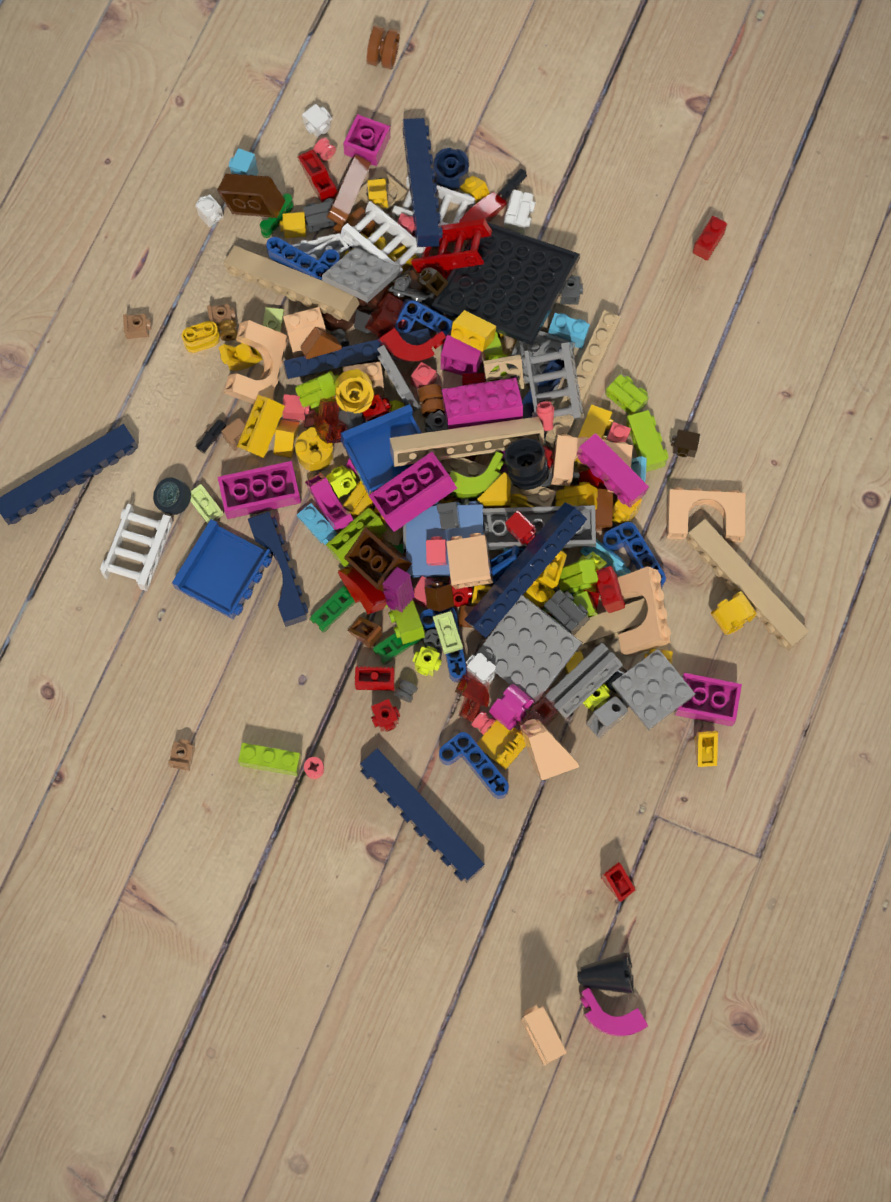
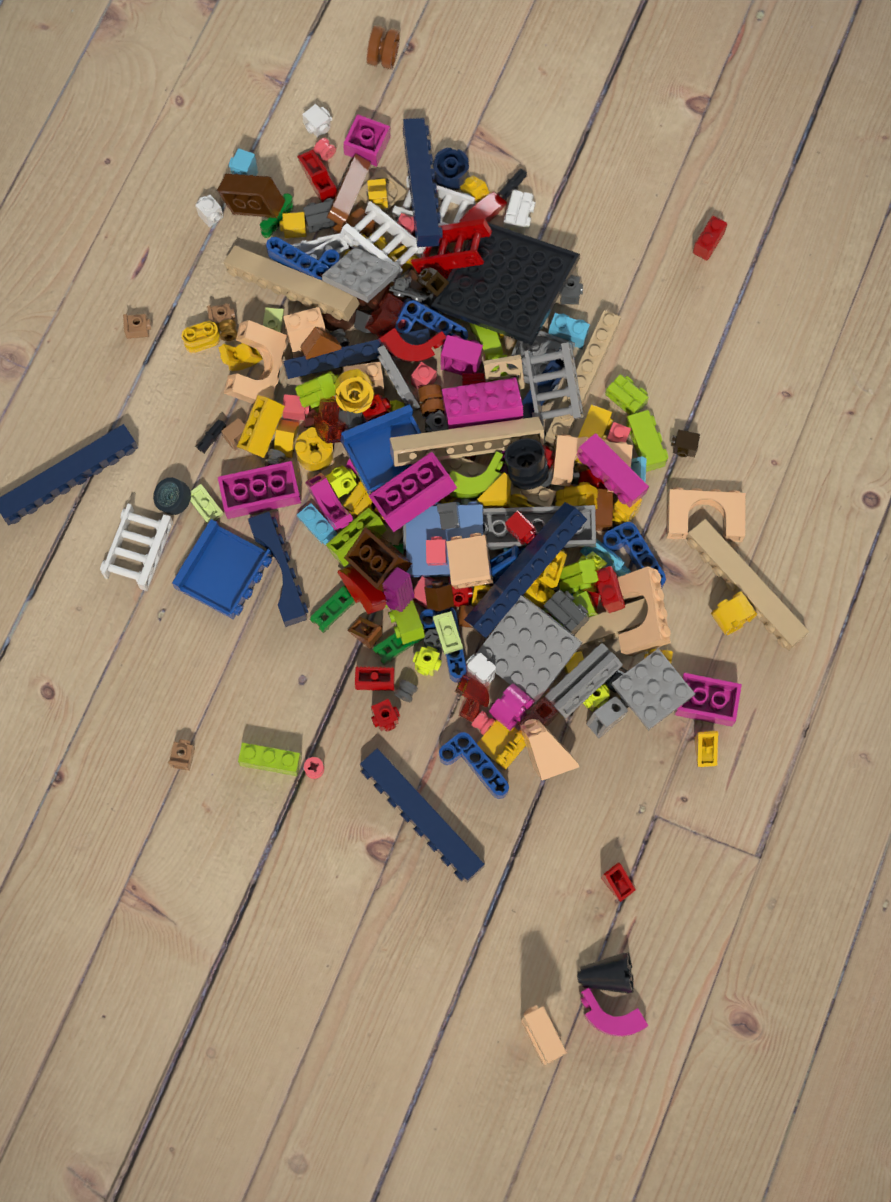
yellow brick [451,310,496,352] -> none
coral cone [536,401,554,431] -> none
none -> dark grey wheel [264,449,286,466]

